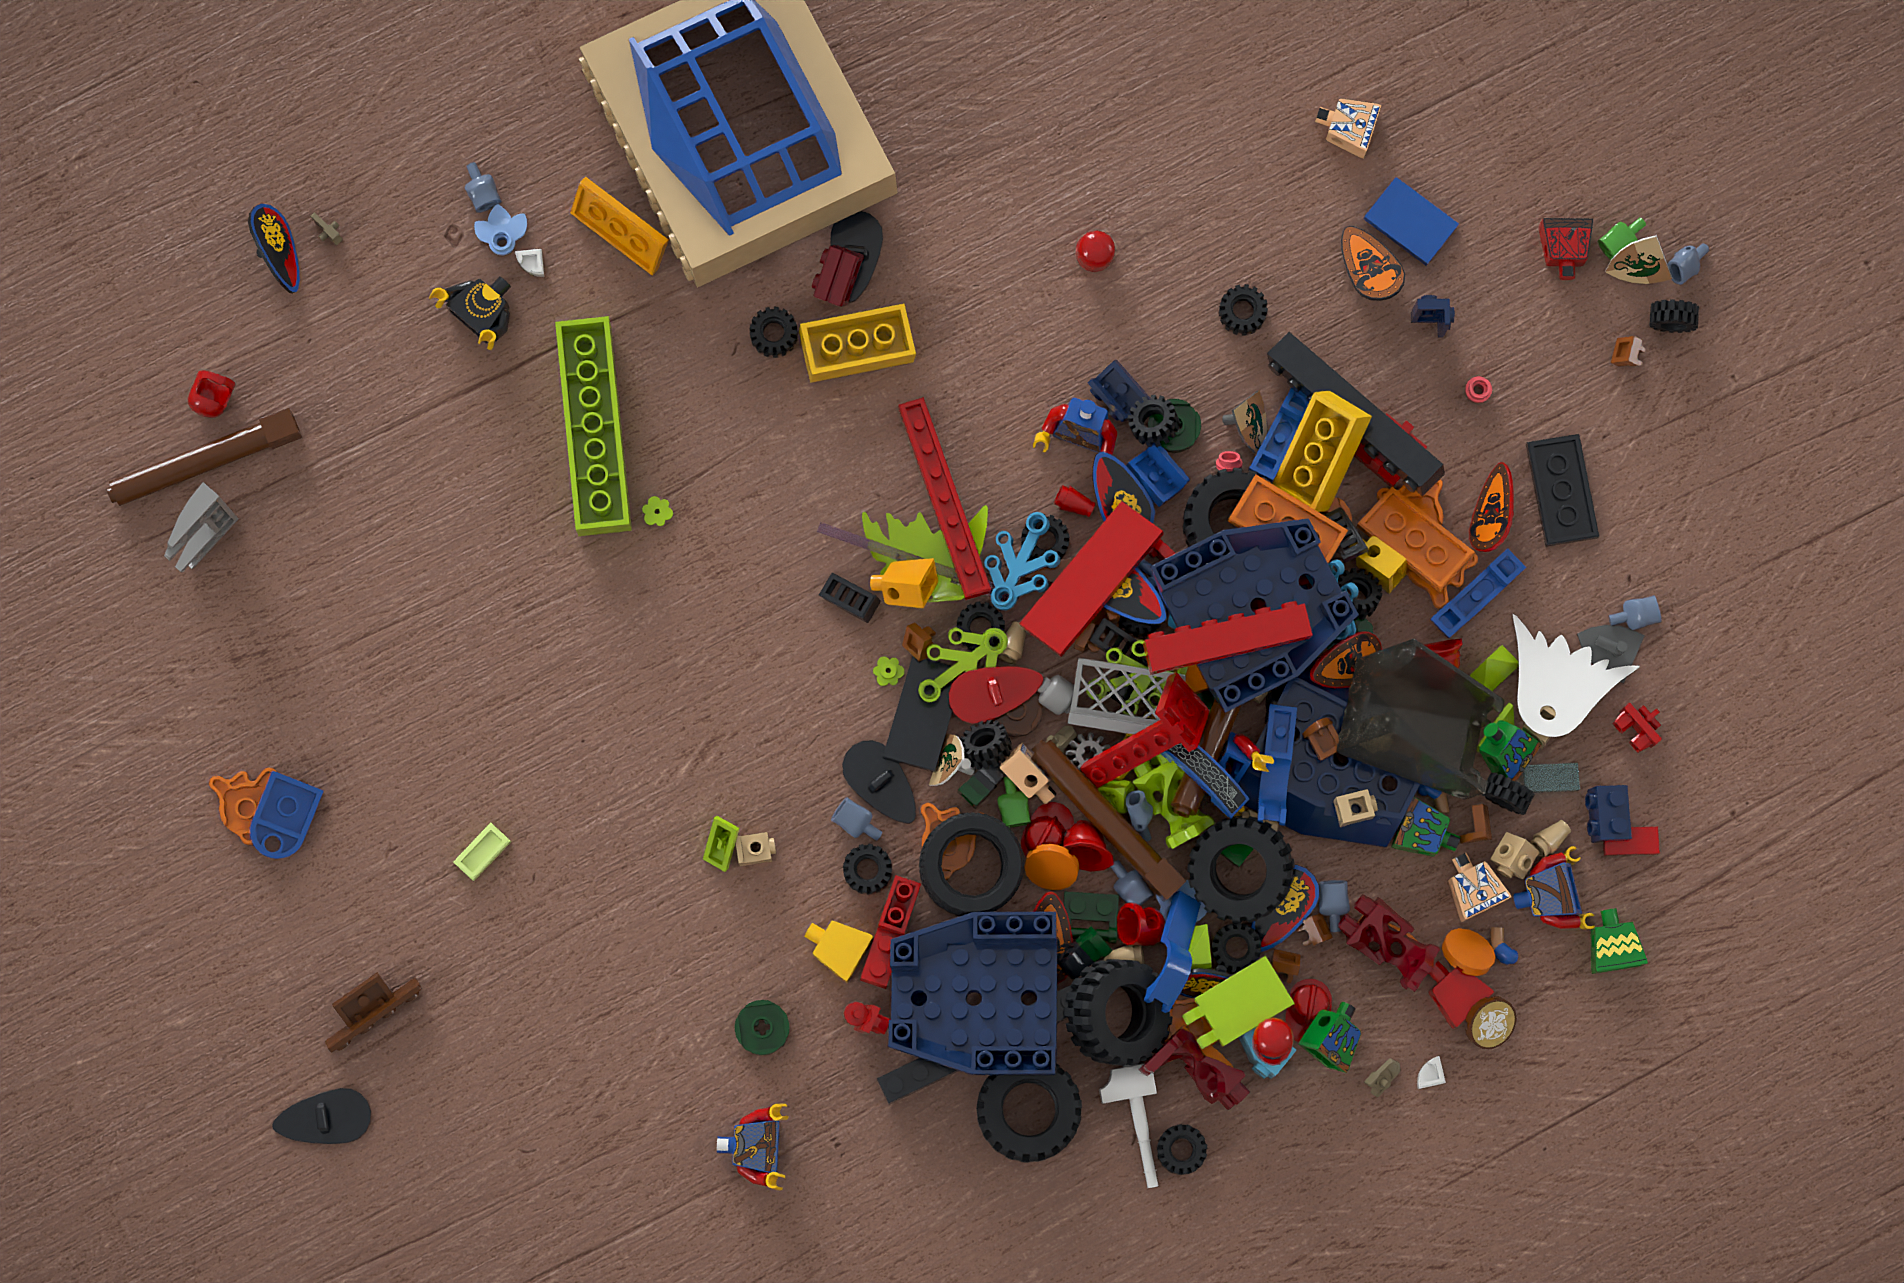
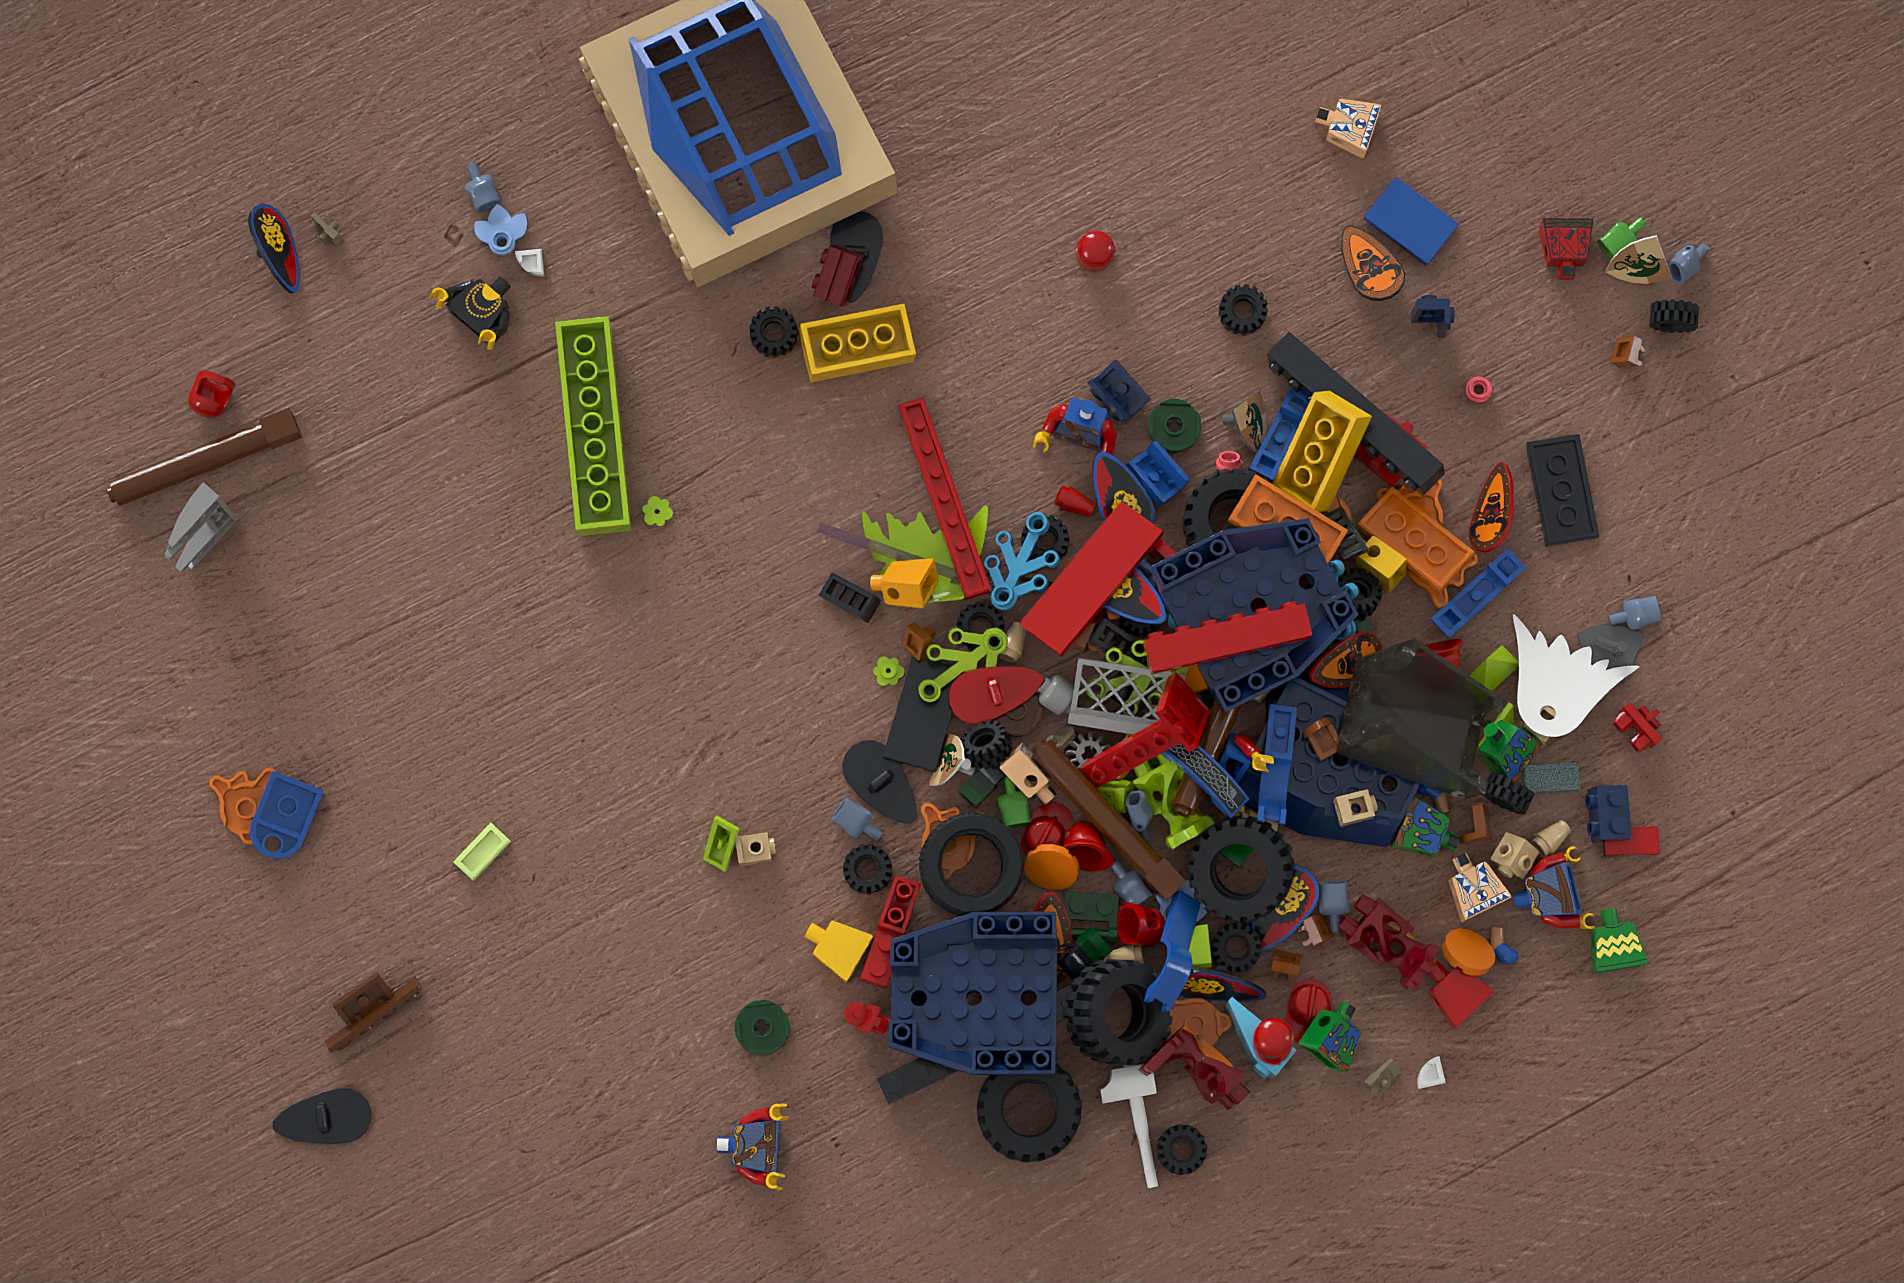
light orange tile [570,177,669,276] -> none
black tyre [1128,395,1180,447] -> none
lime tile [1182,956,1295,1049] -> none
tile [1465,996,1517,1049] -> none

